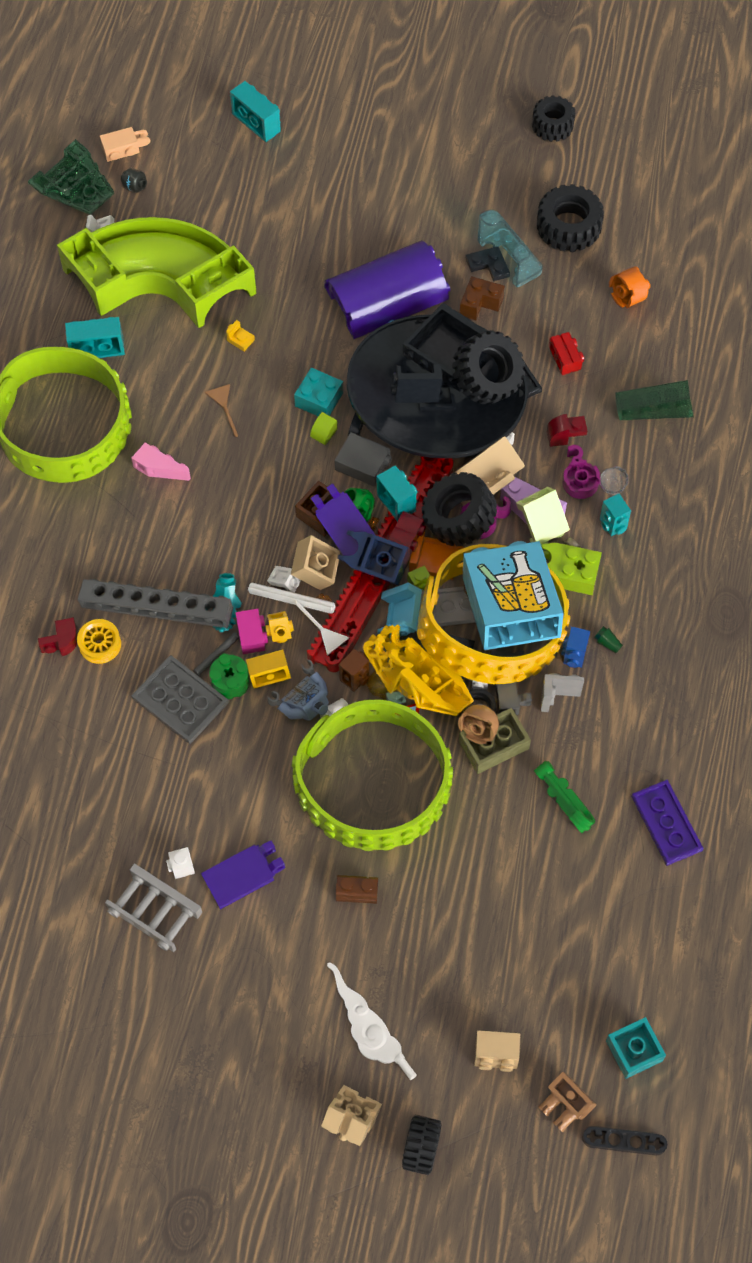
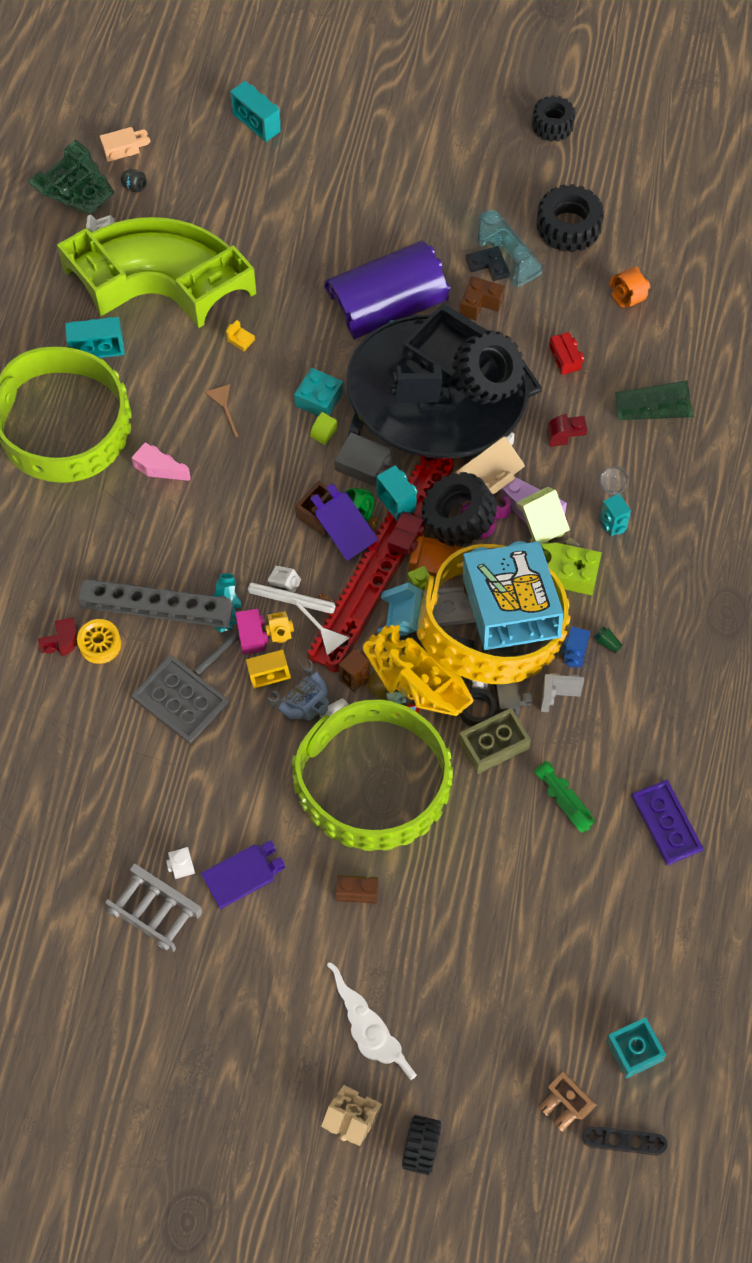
green brick [209,654,250,700] -> none
tan brick [291,535,341,590] -> none
dark blue brick [337,530,412,586] -> none
medium nougat cylinder [458,704,499,744] -> none
tan brick [474,1031,520,1072] -> none
magenta piece [562,445,600,499] -> none

